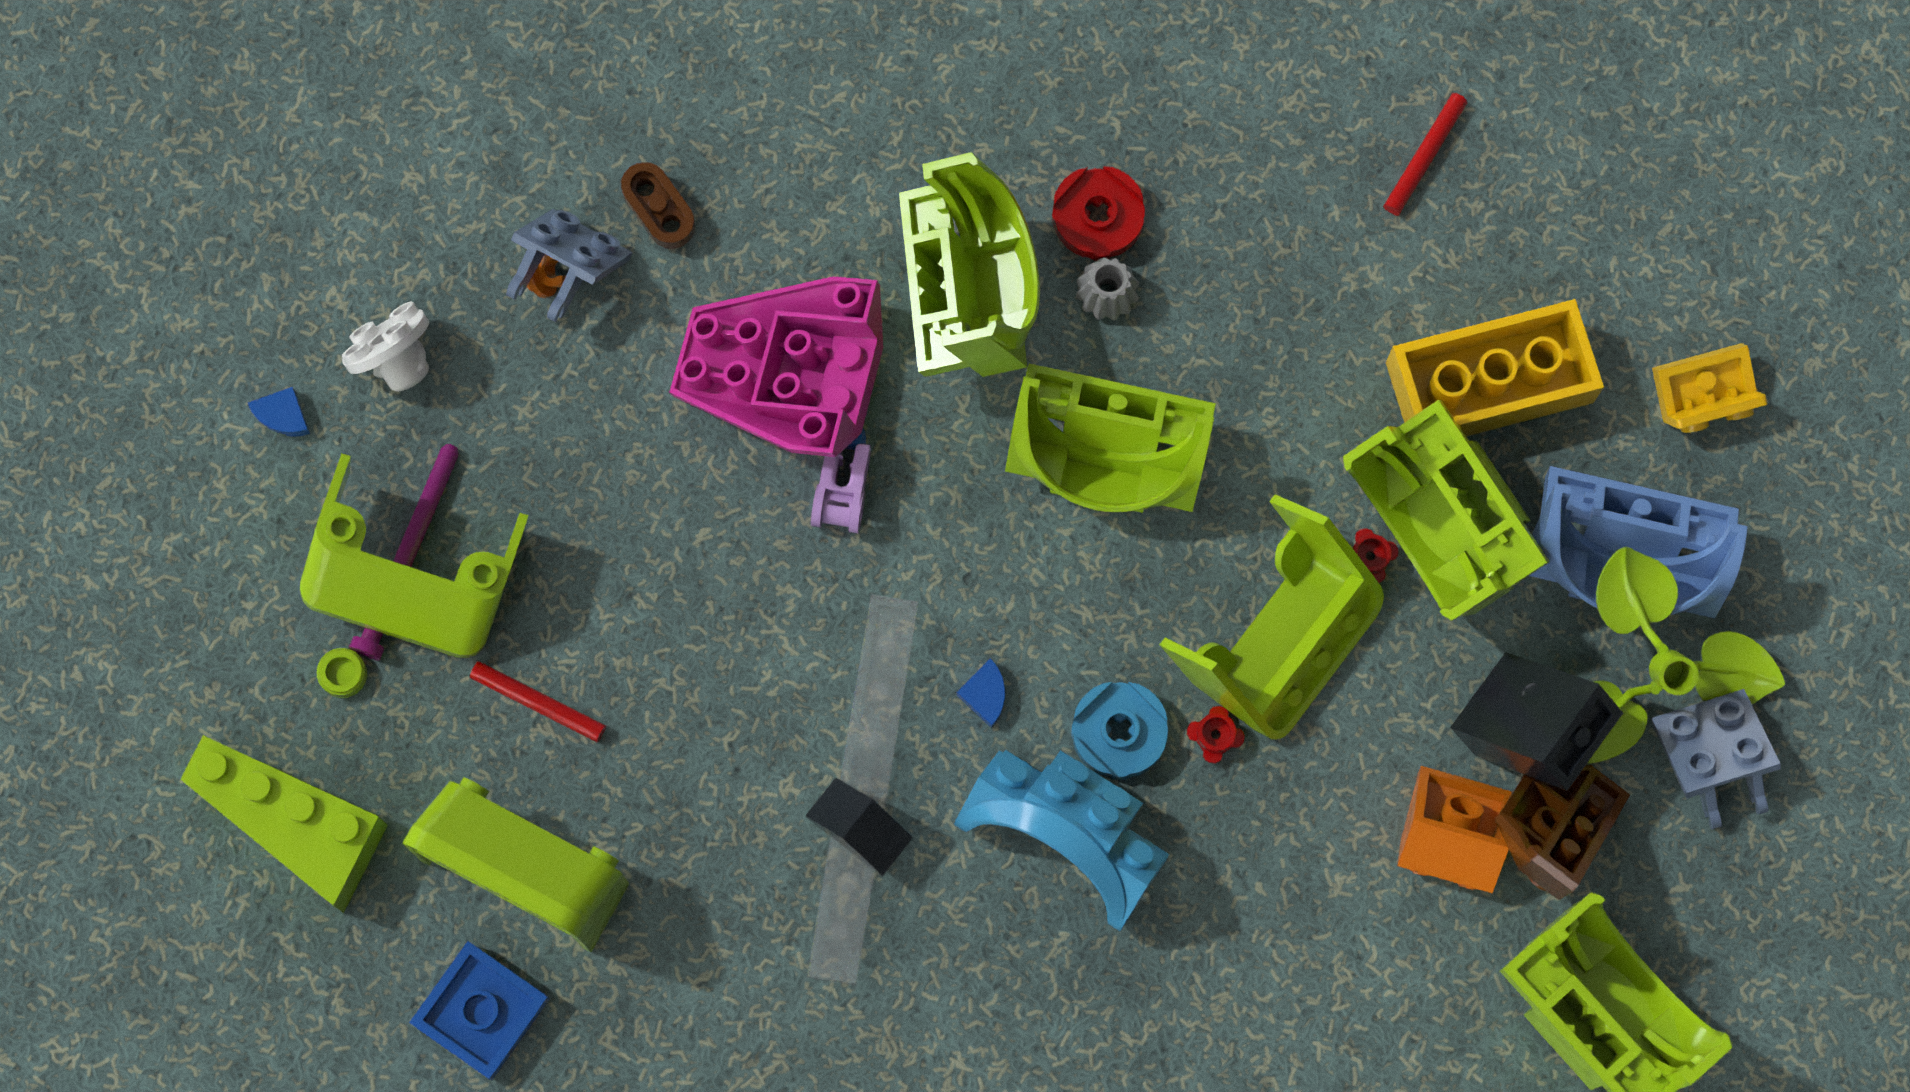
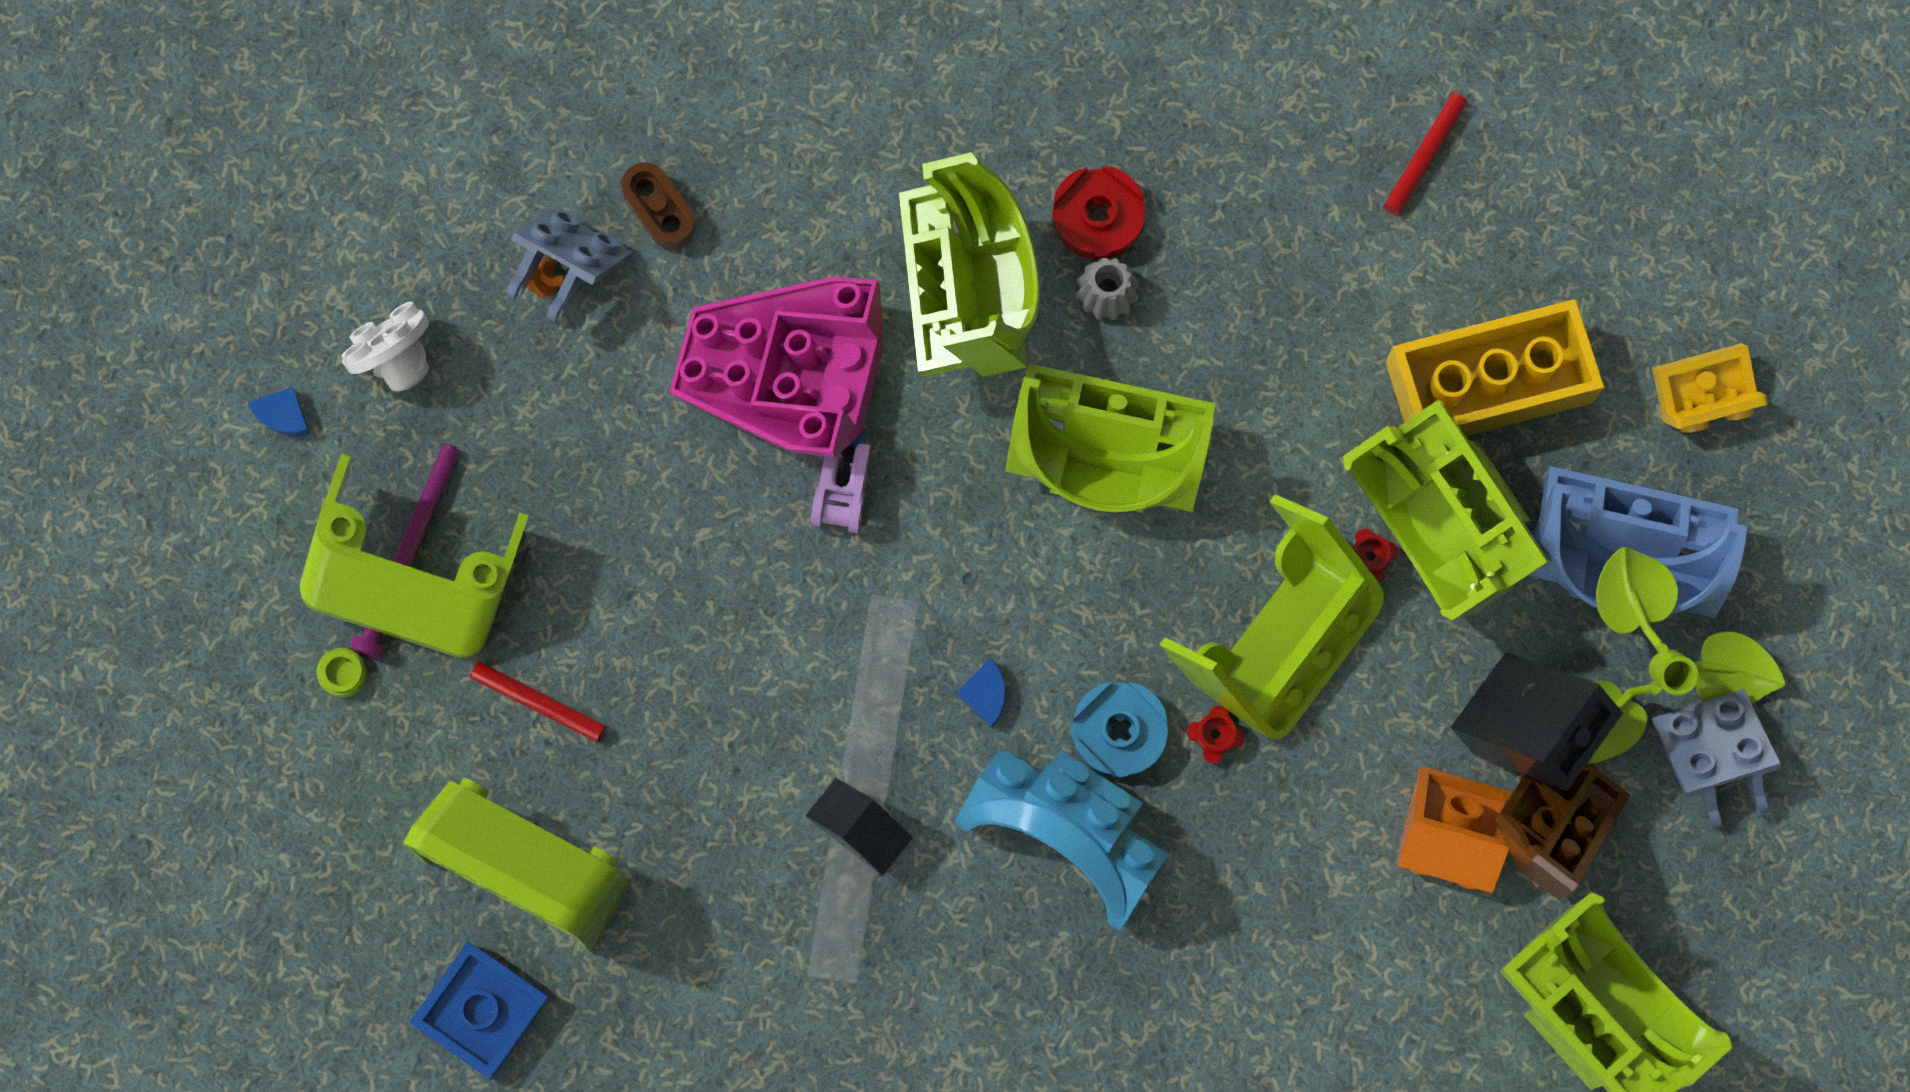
lime wedge [180,735,388,913] -> none

